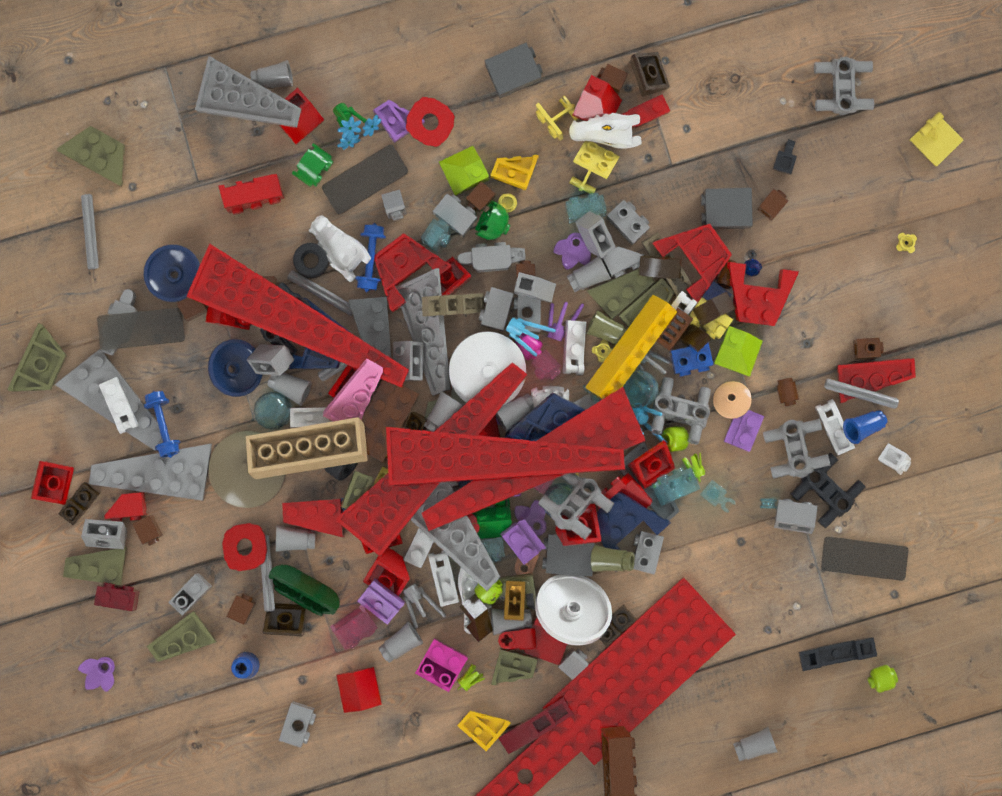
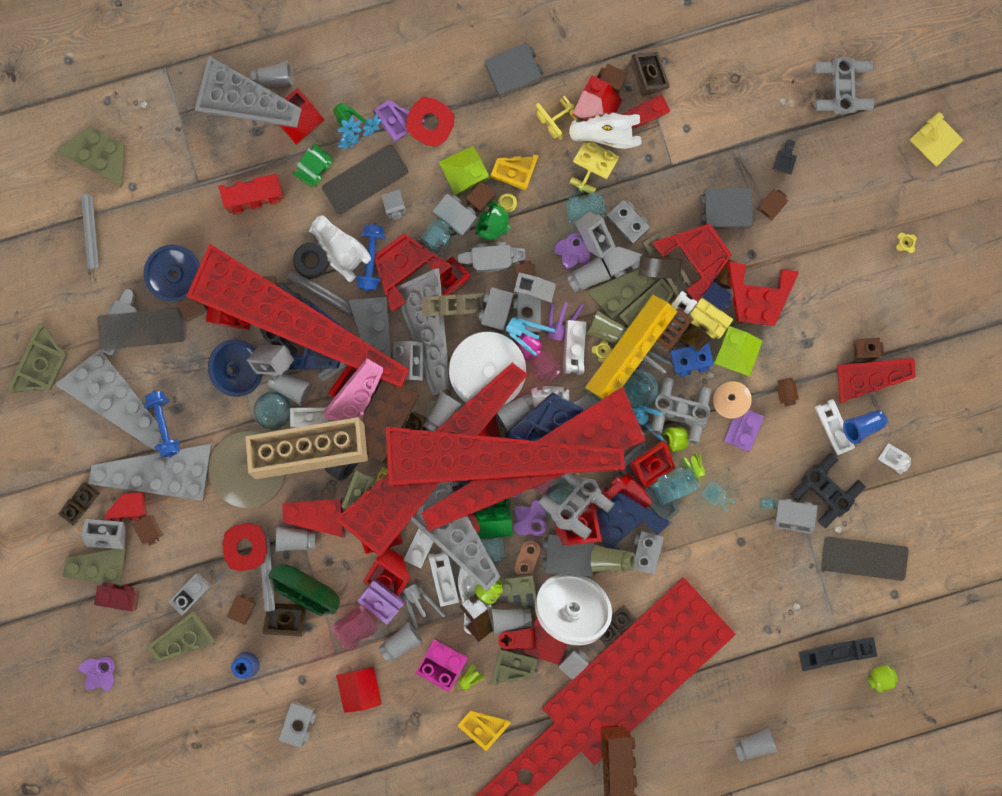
red slope [31,461,74,505] -> none
white plate [99,377,138,434] -> none
dark red slope [498,697,574,754] -> none
medium lavender plate [501,517,546,564] -> none
pearl gold slope [504,581,525,621] -> none
dark brown slope [693,292,736,327] -> none
clear blue plate [744,259,762,276] -> none
light grey piece [763,419,831,479] -> none
light grey axle [824,379,899,409] -> none

